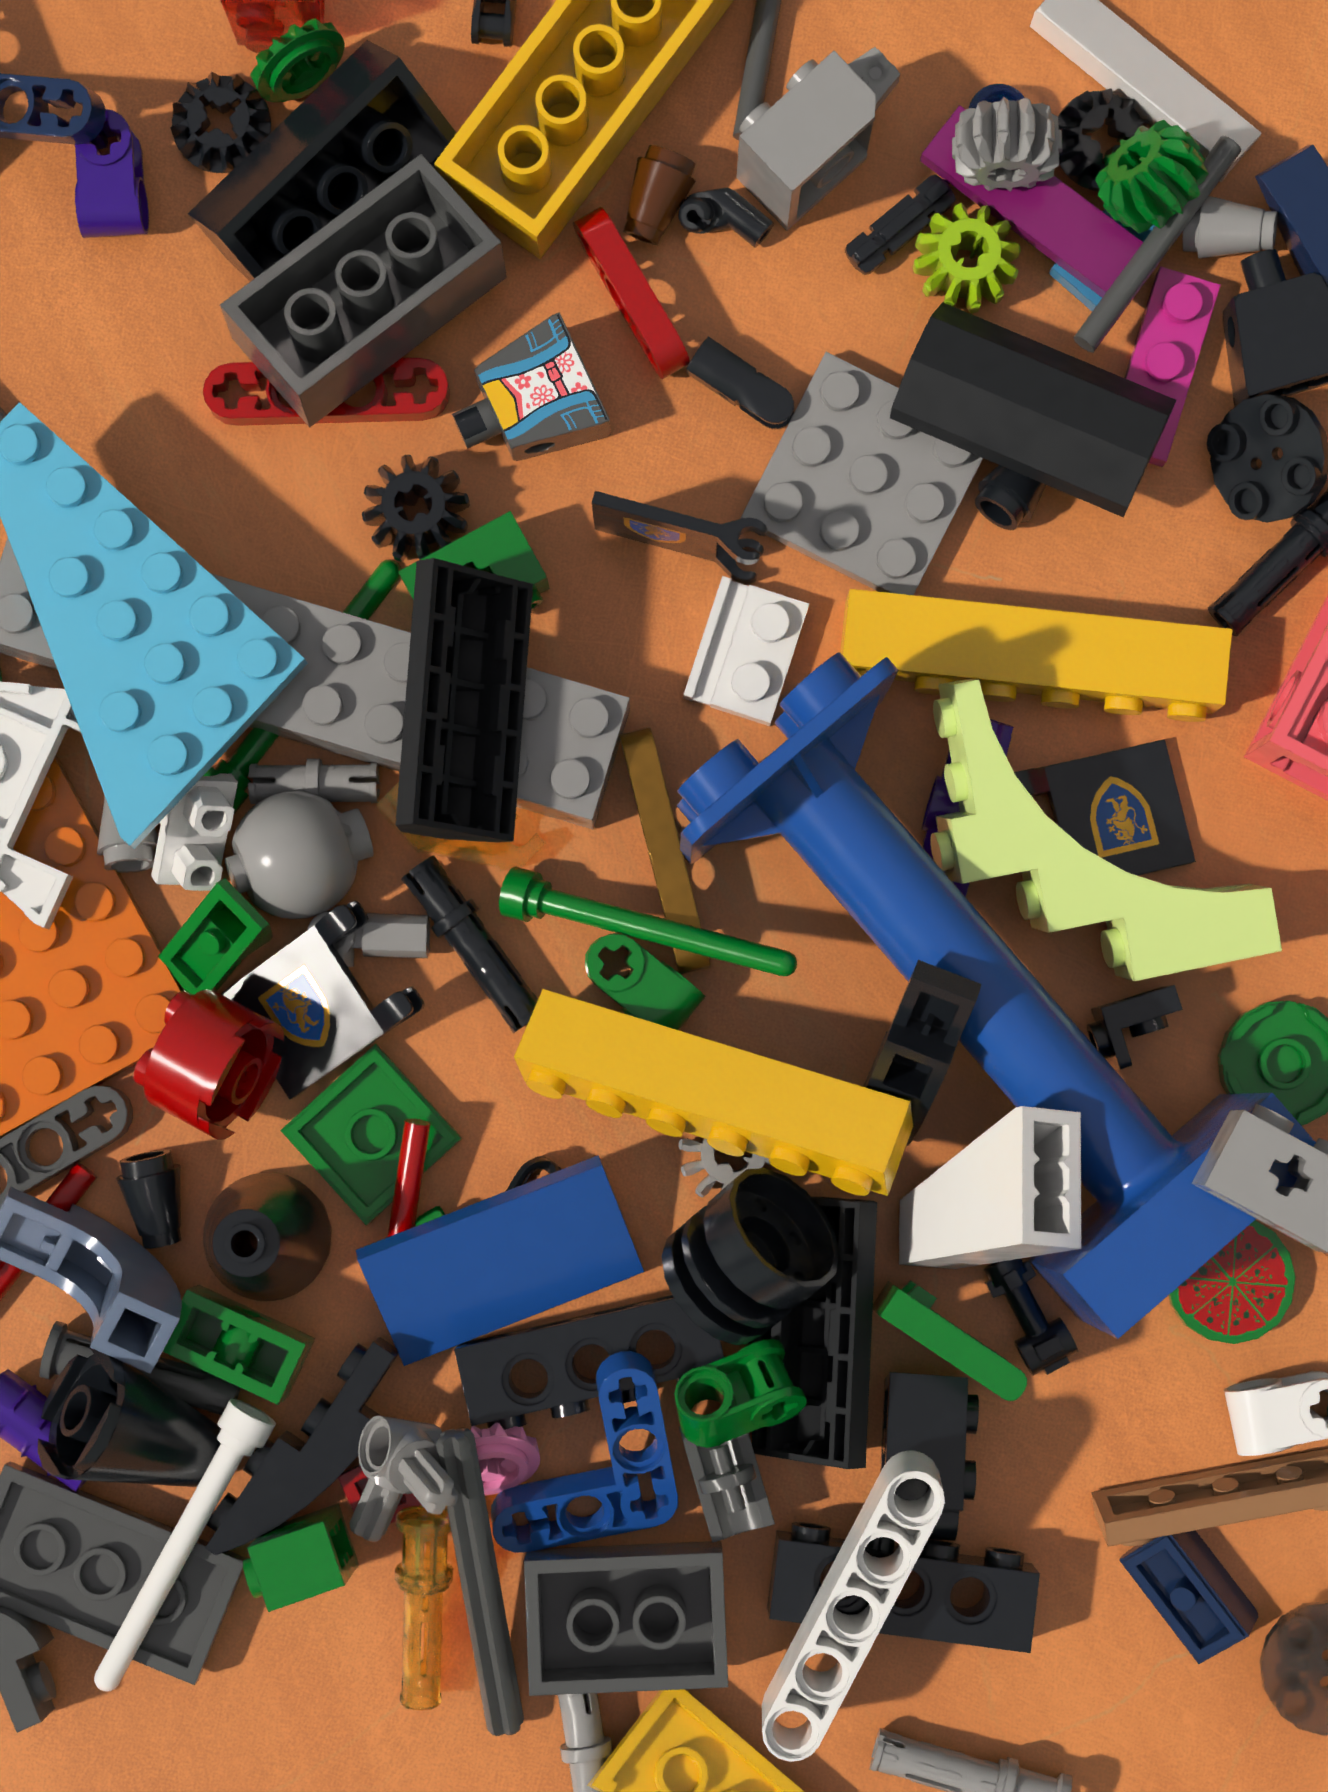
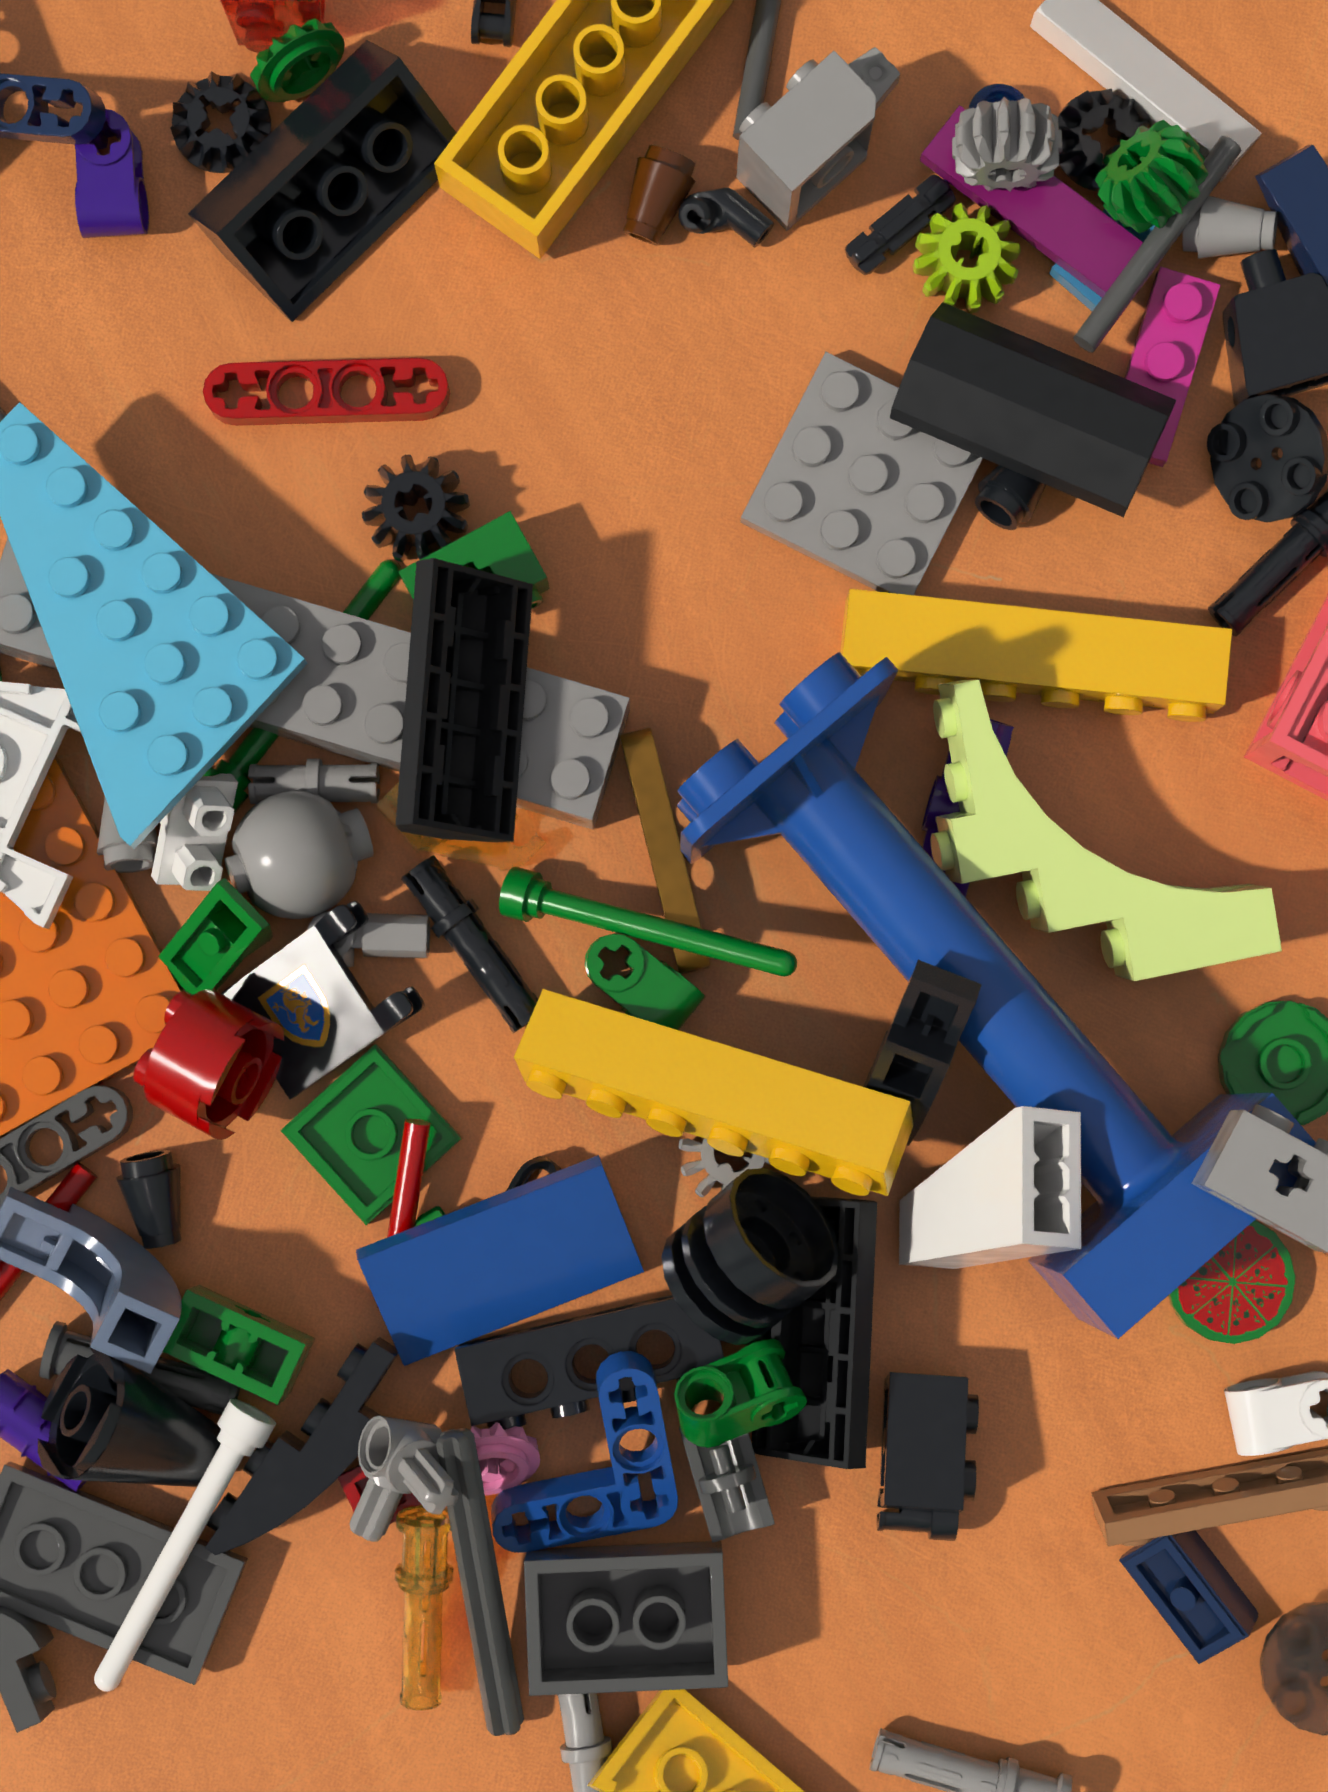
black cone [203,1173,332,1301] -> none
dark grey brick [220,154,507,428] -> none
green brick [243,1503,359,1612] -> none
torso [452,312,611,461] -> none
red beam [573,207,690,379] -> none
black flag [591,491,767,584] -> none
white plate [683,576,809,726] -> none
black bar [686,336,794,430] -> none
white beam [761,1450,945,1762] -> none
black brick [767,1522,1040,1653] -> none
green container [873,1280,1027,1401] -> none
black bar [984,1259,1078,1376] -> none
black flag [1014,739,1196,876] -> none
black bracket [1087,985,1183,1070] -> none

